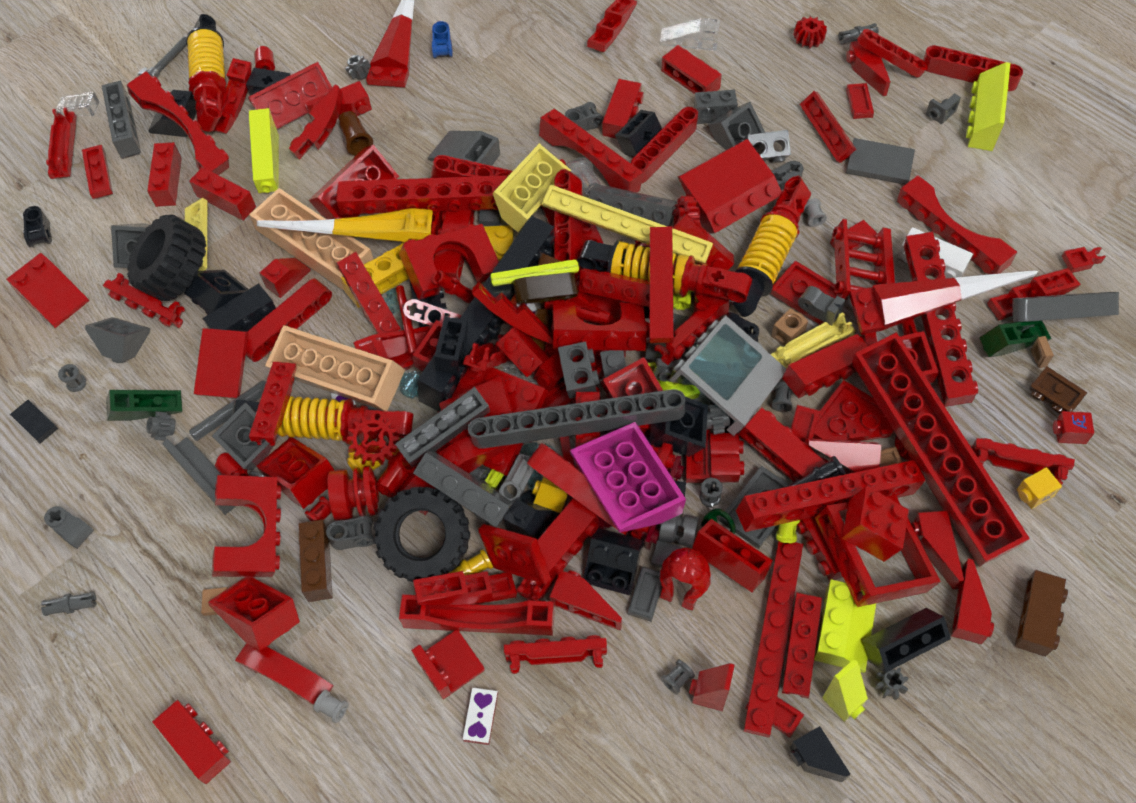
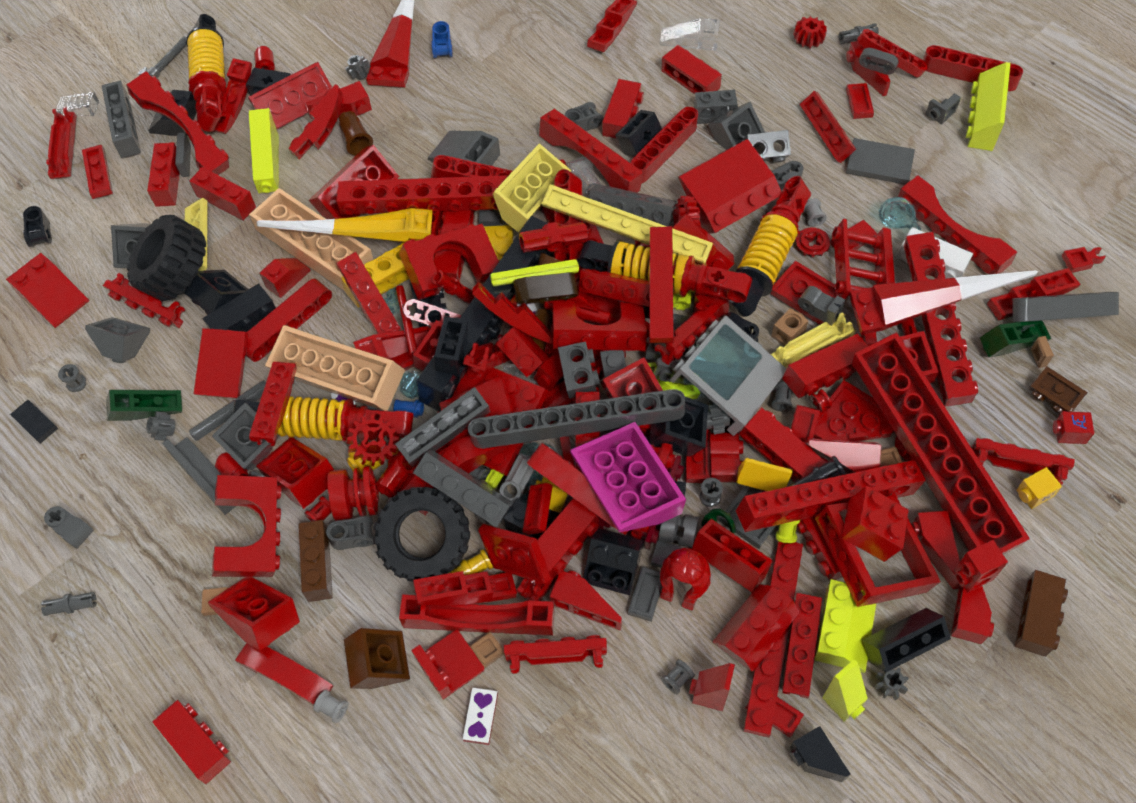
none -> dark grey tile [175,132,191,177]
none -> reddish brown slope [344,628,410,689]
none -> blue pin [394,400,424,418]
none -> medium nougat tile [470,632,504,668]
none -> red piece [519,222,588,252]
none -> red tile [523,482,553,535]
none -> red slope [713,584,800,672]
none -> yellow slope [737,458,792,491]
none -> red gear [795,227,830,258]
none -> red bush [810,389,832,413]
none -> dark grey beam [859,48,899,75]
none -> clear light blue hat [879,197,921,231]
none -> red brick [954,540,1008,592]

